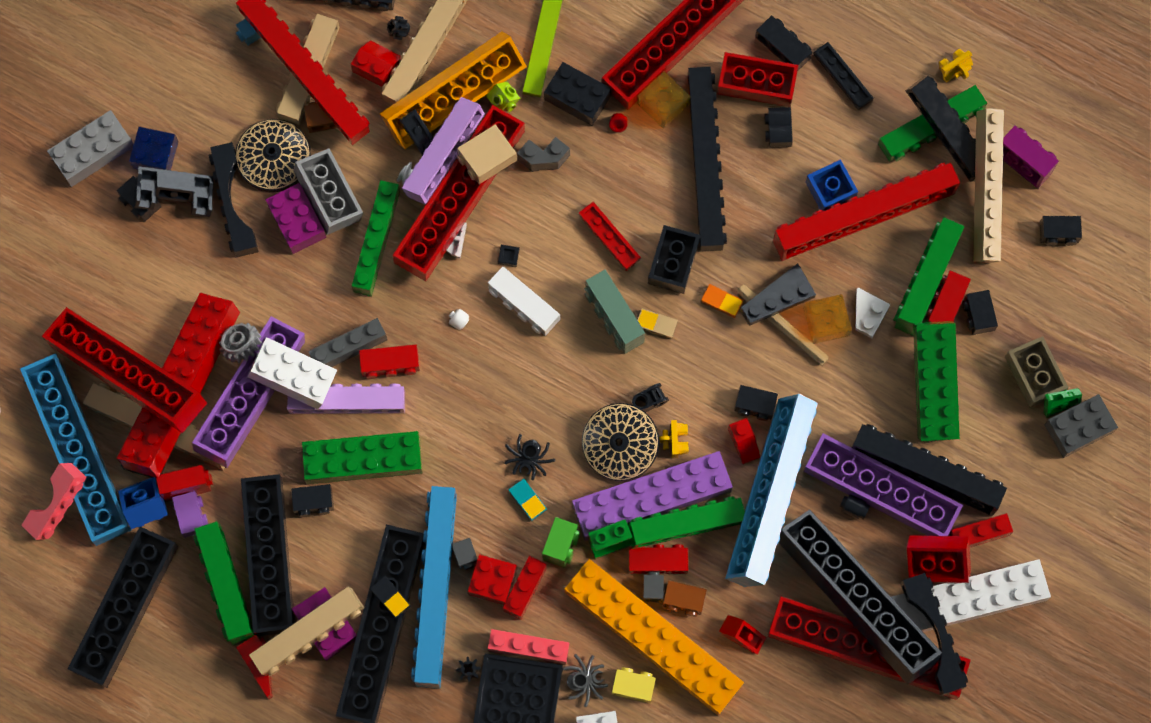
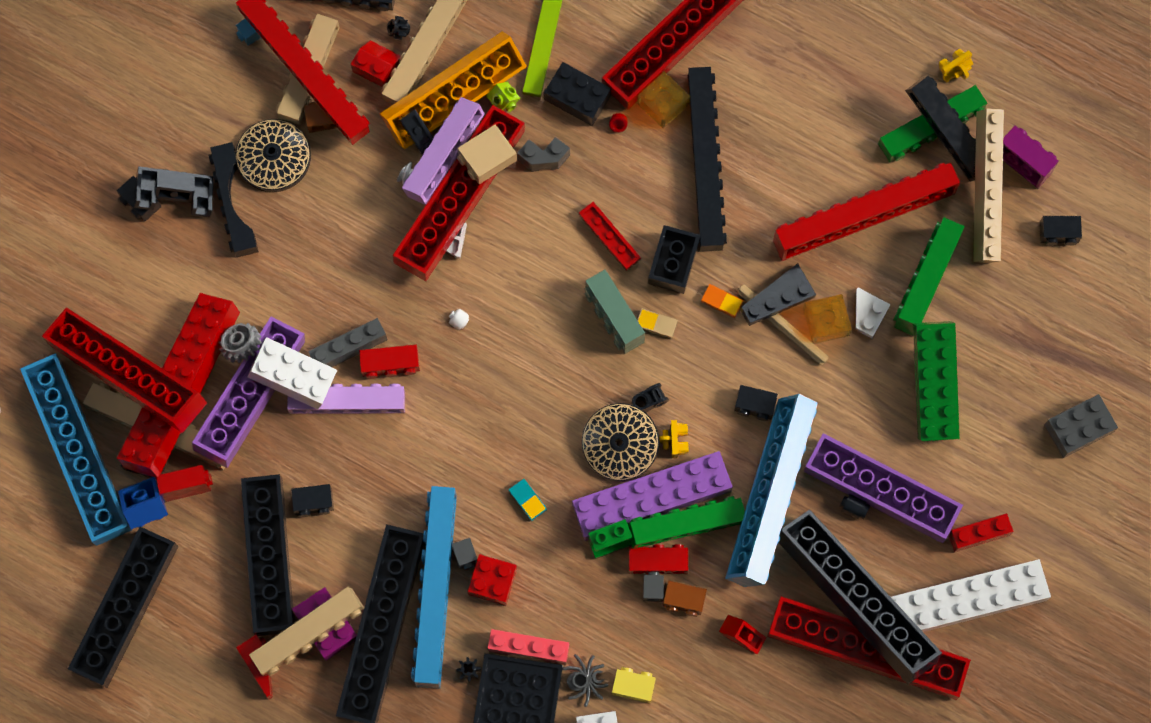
coral arch [21,463,87,540] -> none
light grey brick [47,110,135,187] -> none
clear blue brick [129,127,179,171] -> none
medium lavender brick [172,491,209,538] -> none
green brick [193,521,254,646] -> none
magenta brick [265,183,327,254] -> none
light grey brick [293,148,363,235] -> none
green brick [302,431,423,485] -> none
green brick [352,180,400,297] -> none
black tile [370,576,411,619] -> none
white brick [488,267,560,336] -> none
black tile [498,244,520,267] -> none
red brick [503,556,547,620] -> none
black animal [504,434,555,480] -> none
bright green brick [542,517,580,568] -> none
light orange brick [564,559,744,716] -> none
red brick [717,52,798,107] -> none
red slope [728,418,761,464] -> none
black brick [755,15,812,70] -> none
black brick [764,107,793,148] -> none
blue brick [805,159,858,212] -> none
black tile [813,42,874,110] -> none
black brick [852,424,1007,516] -> none
black arch [900,573,968,696] -> none
red brick [907,535,971,583] -> none
red brick [925,270,971,322] -> none
black brick [962,290,998,335] -> none
dark tan brick [1005,336,1069,408] -> none
green wing [1043,388,1082,418] -> none

